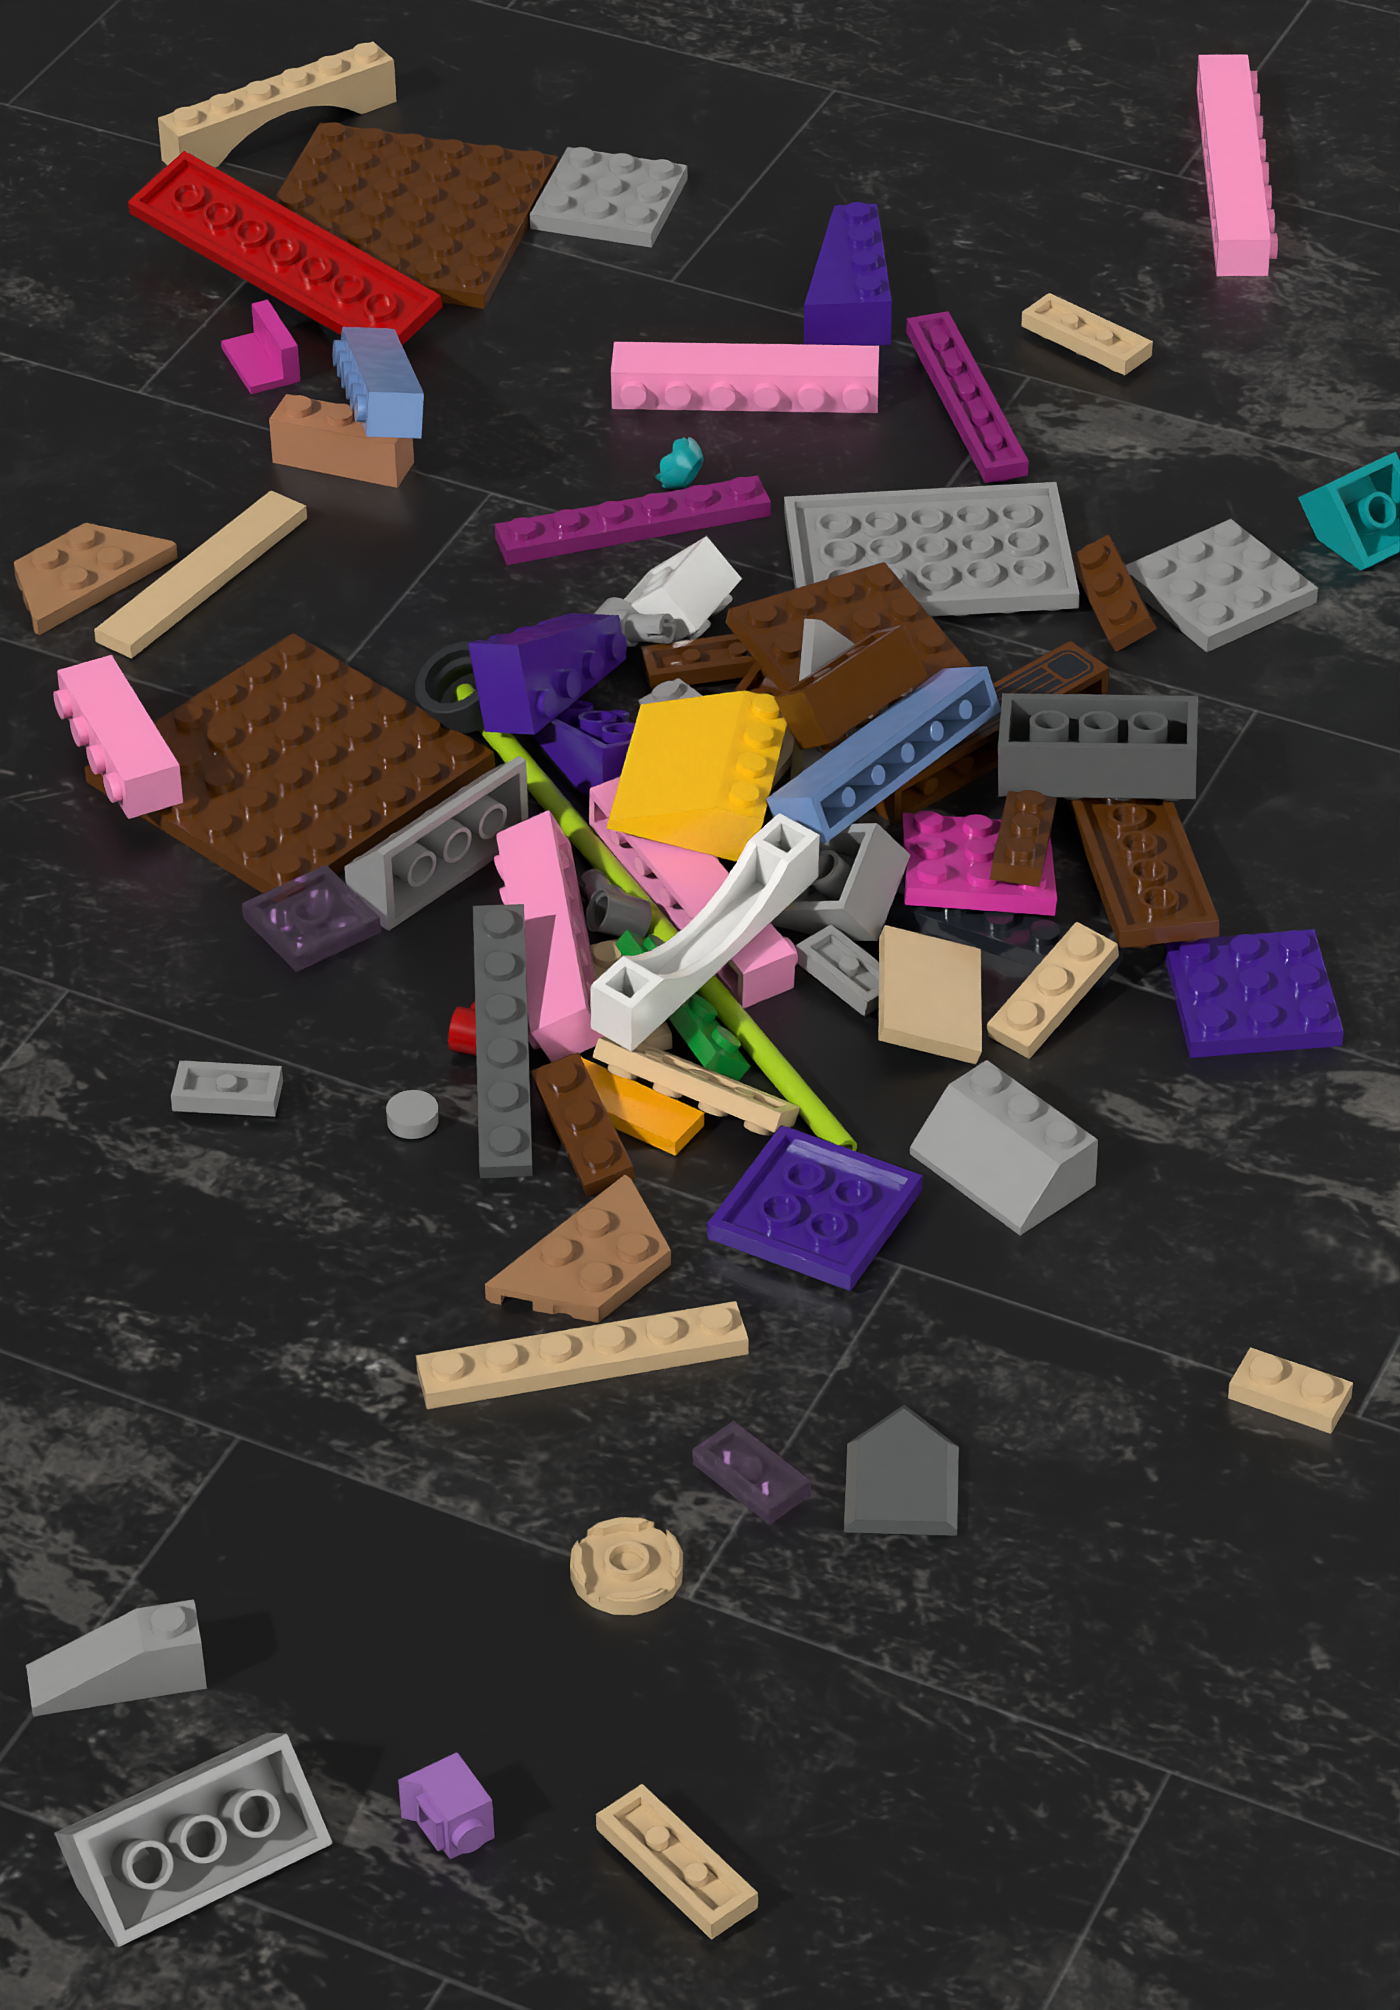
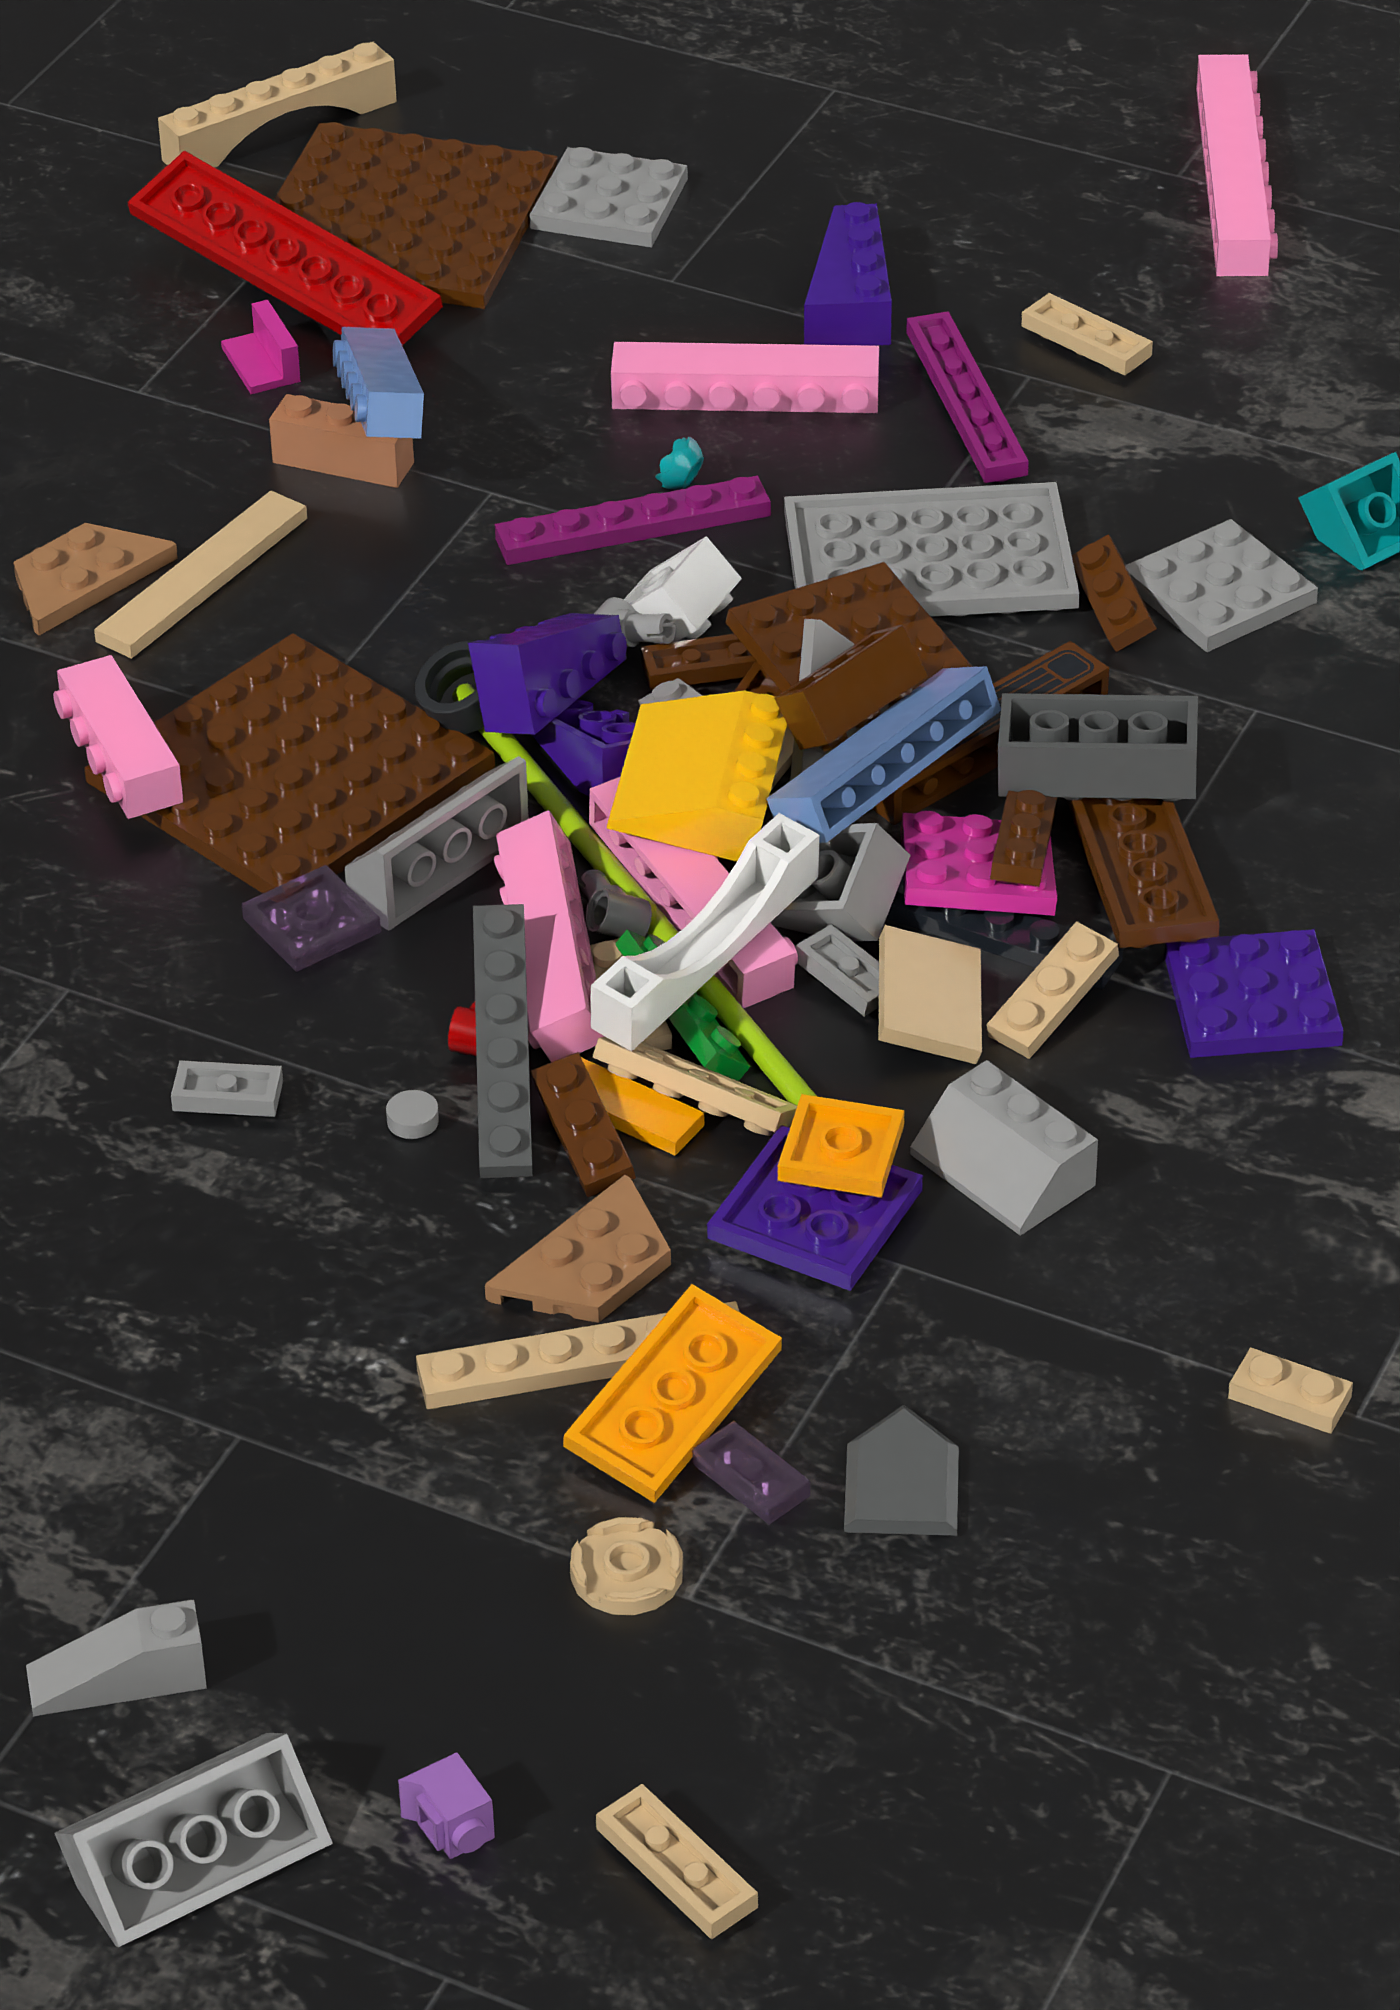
none -> light orange plate [563,1284,782,1503]
none -> light orange plate [777,1094,904,1198]

